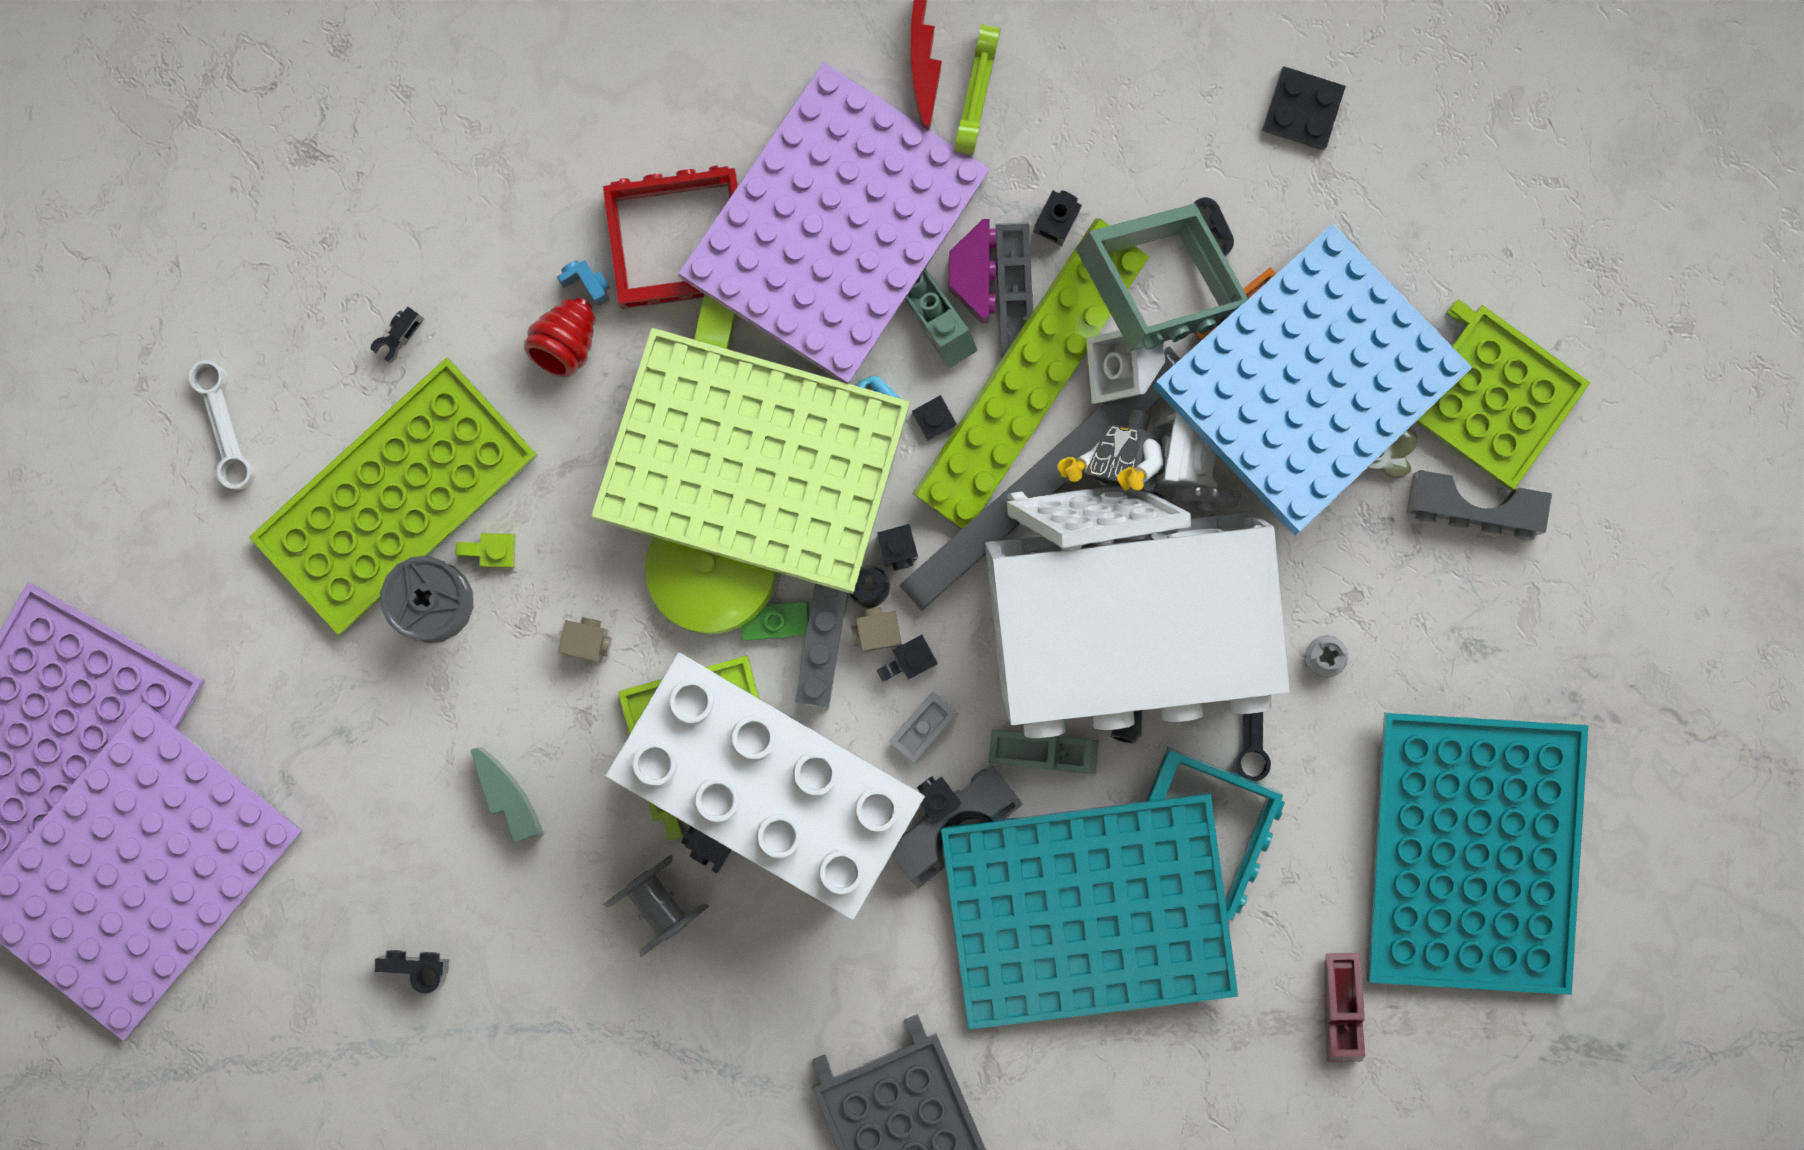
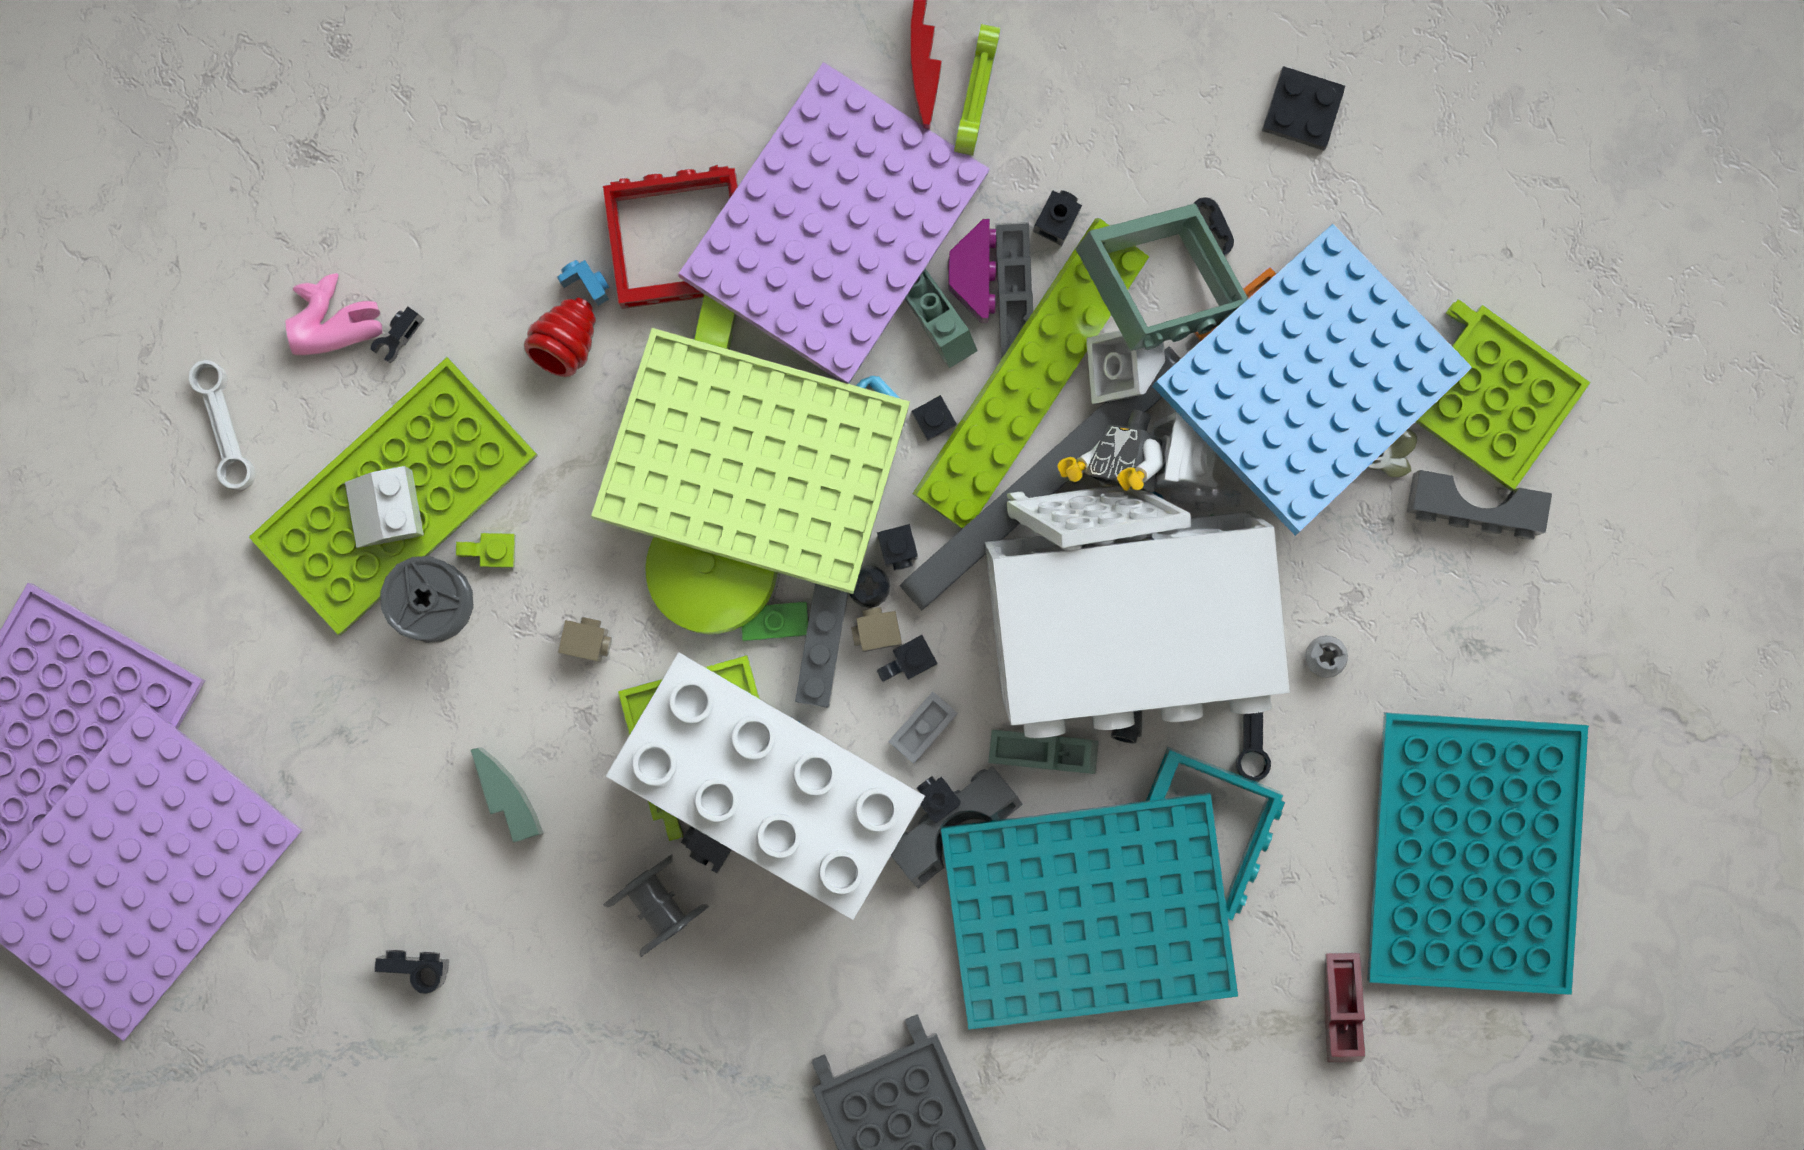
none -> bright pink piece [285,273,383,355]
none -> white slope [345,466,424,548]

